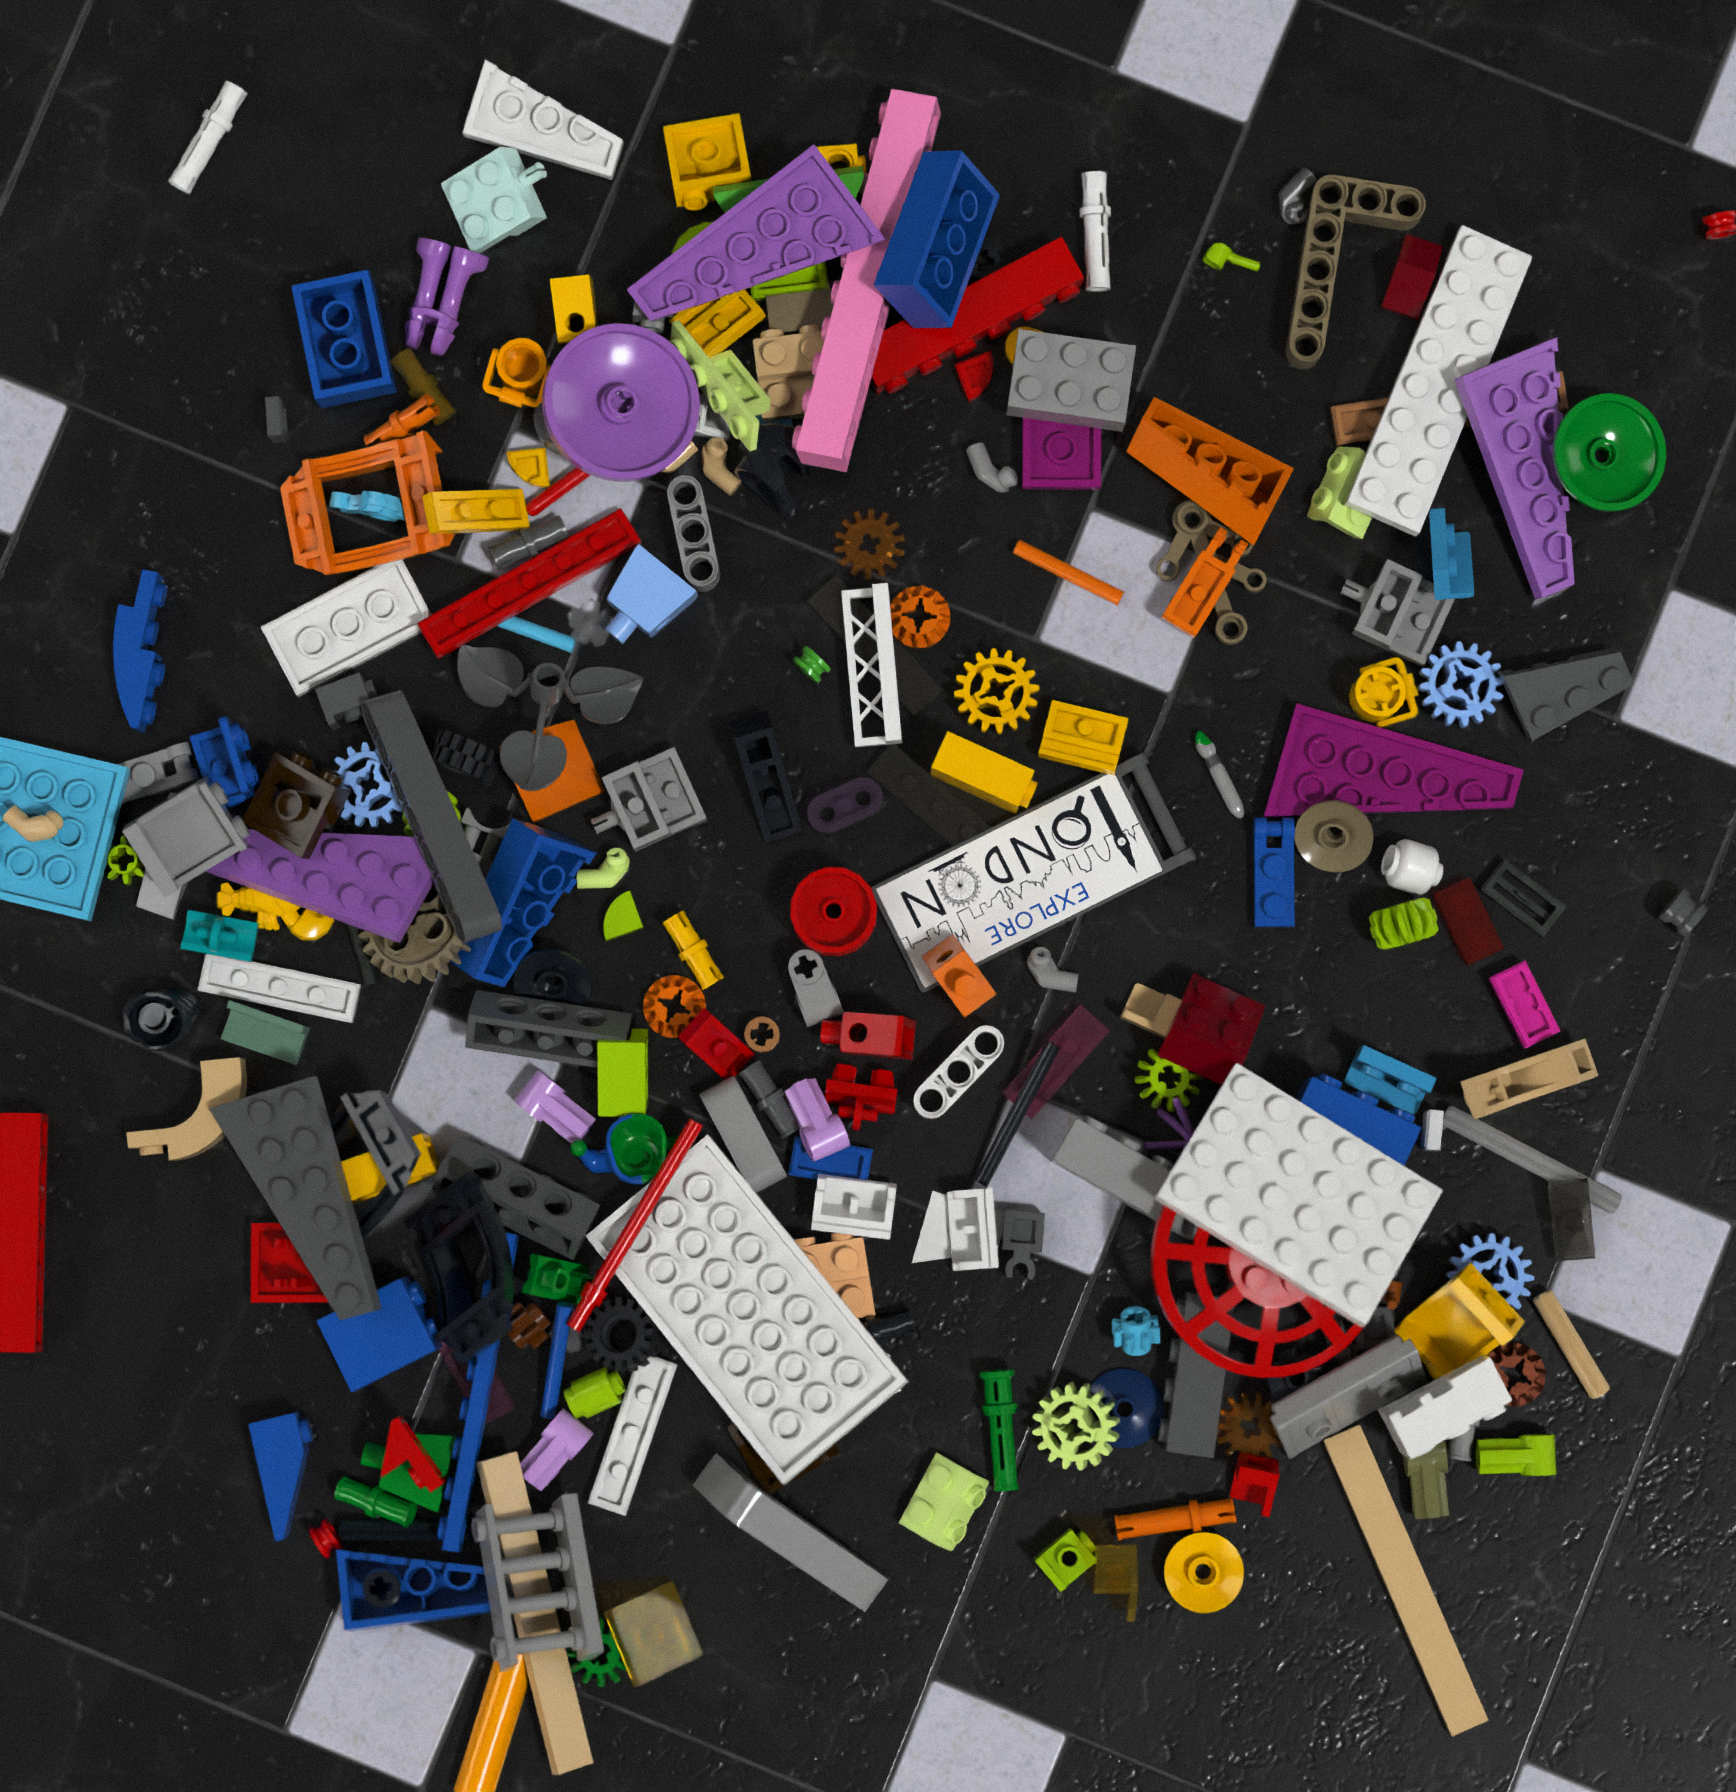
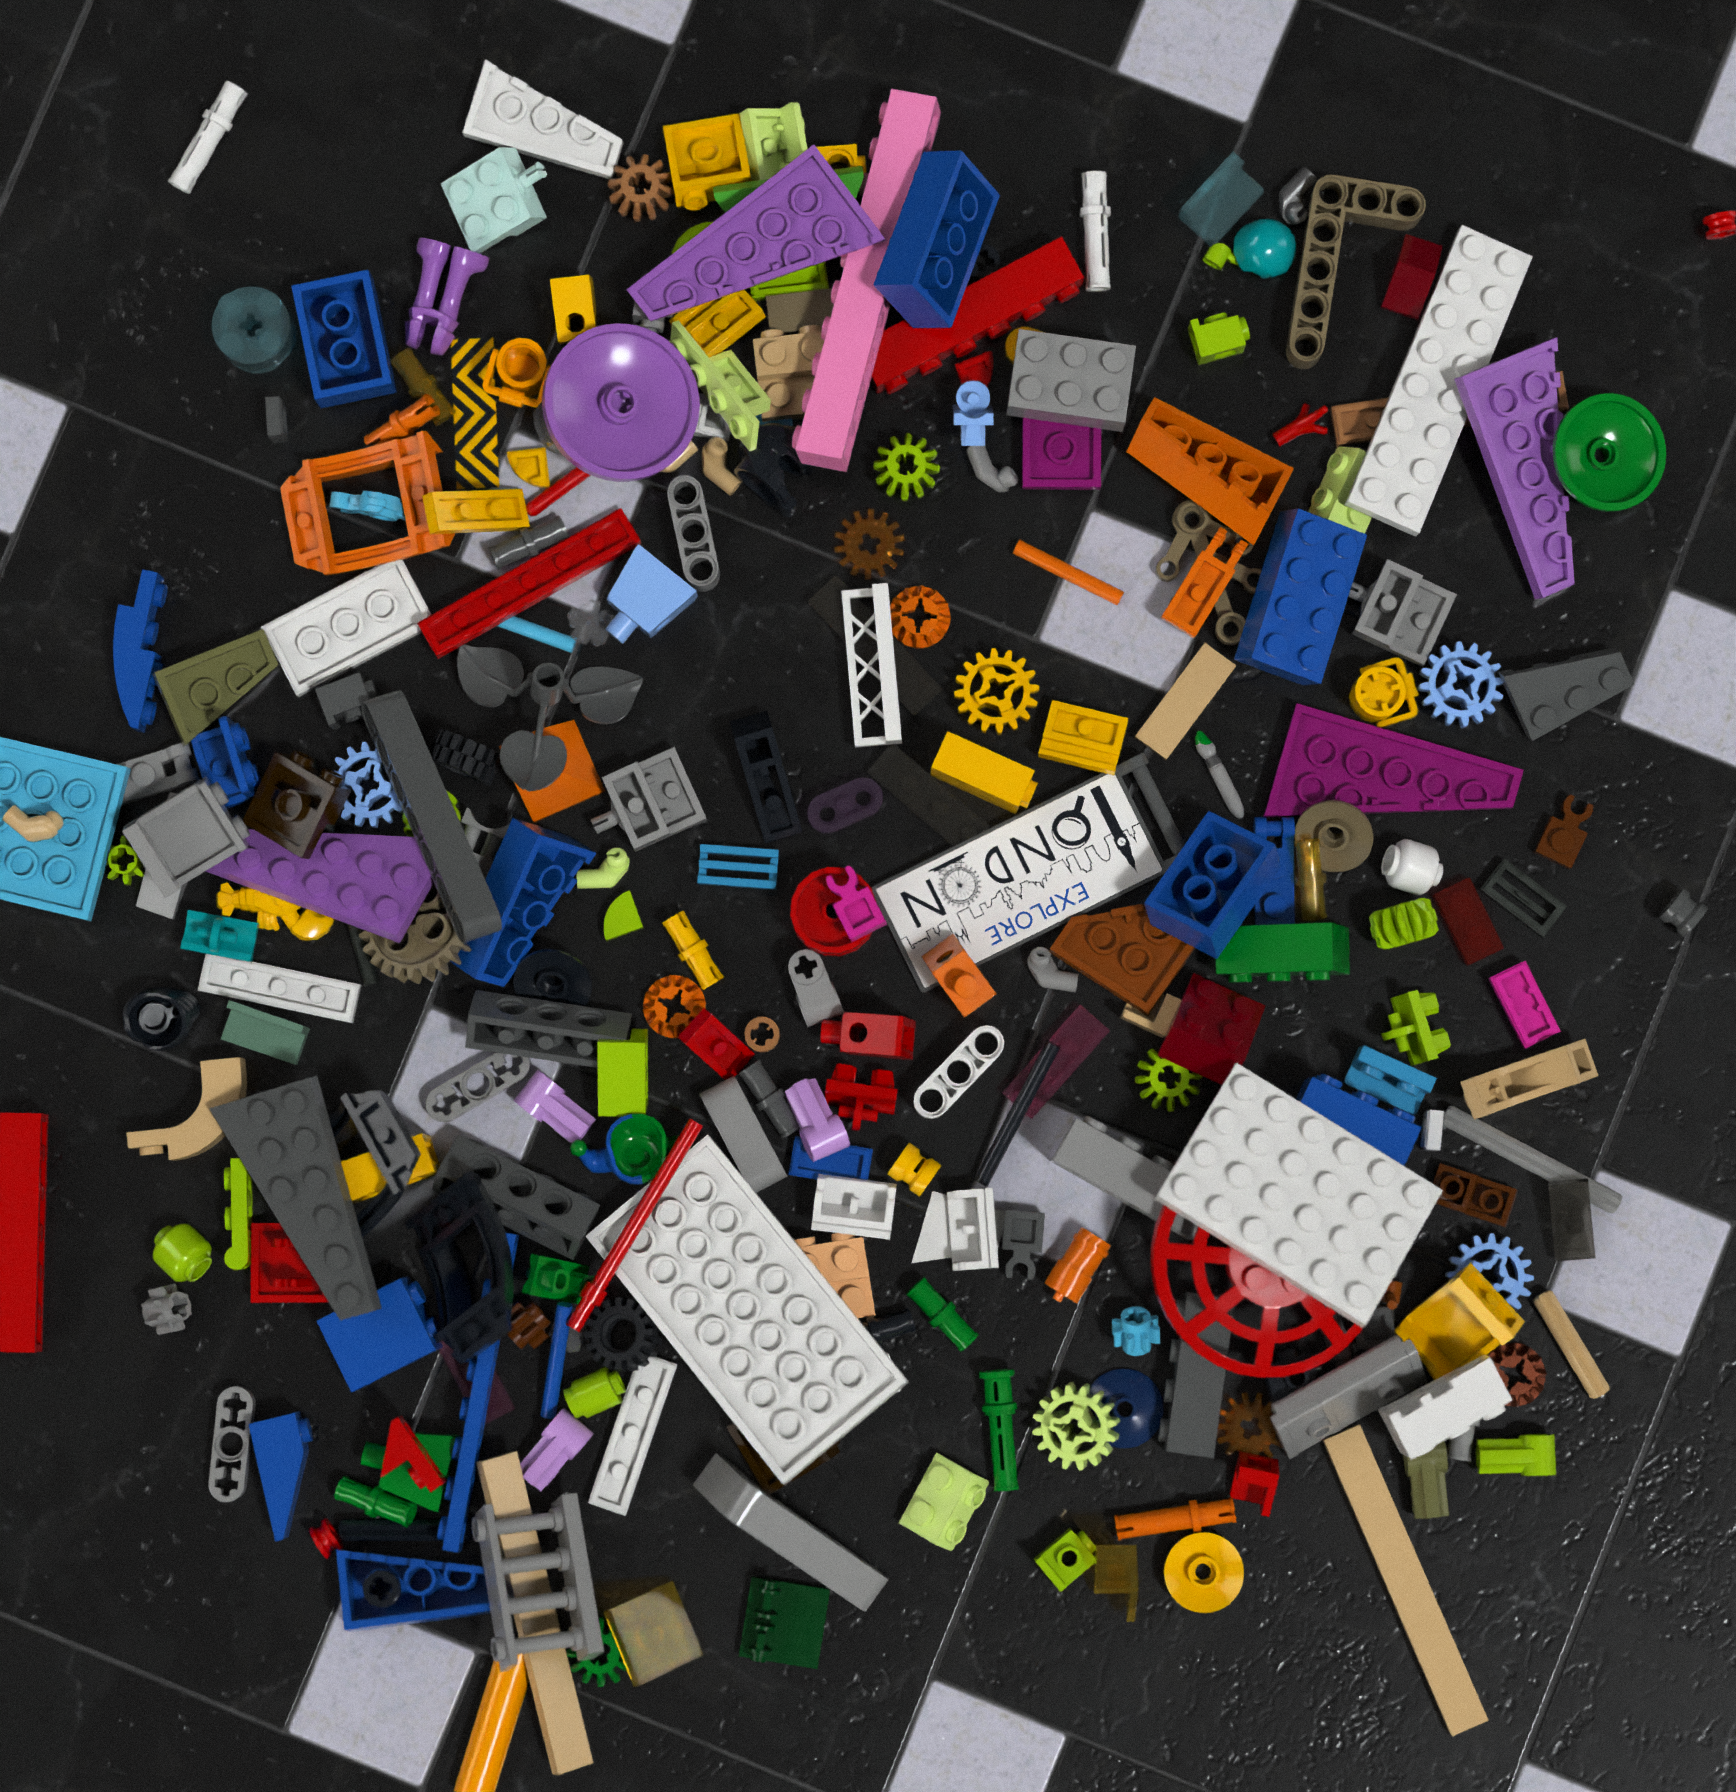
bright green bush [792,646,831,684] -> none
medium lavender plant [1143,1097,1195,1150] -> none
dark azure bracket [1429,508,1474,600] -> none
none -> light grey gear [141,1284,192,1335]
none -> lime head [152,1223,212,1282]
none -> olive wing [153,629,278,747]
none -> light grey beam [208,1386,256,1502]
none -> clear light blue brick [212,287,296,373]
none -> lime plate [224,1158,253,1270]
none -> light grey beam [425,1053,531,1122]
none -> sticker [451,338,499,489]
none -> medium nougat gear [608,154,674,222]
none -> dark azure tile [697,844,779,890]
none -> dark green hinge [739,1577,830,1669]
none -> yellowish green bracket [740,102,807,181]
none -> dark pink plate [826,866,887,942]
none -> lime gear [873,433,940,501]
none -> yellow wheel [887,1142,942,1197]
none -> green pin [906,1277,979,1352]
none -> light blue hips [953,380,993,446]
none -> orange piece [1044,1227,1111,1304]
none -> dark orange plate [1050,904,1195,1016]
none -> tan tile [1134,643,1236,761]
none -> blue brick [1144,811,1281,959]
none -> clear light blue panel [1178,152,1264,246]
none -> lime brick [1188,313,1250,365]
none -> green wedge [1216,923,1350,983]
none -> teal hair [1233,219,1297,279]
none -> blue brick [1234,508,1367,685]
none -> red bar [1272,404,1328,447]
none -> clear yellow pin [1294,838,1327,920]
none -> lime hips [1381,990,1451,1066]
none -> reddish brown slope [1433,1163,1518,1228]
none -> reddish brown plate [1533,794,1593,869]

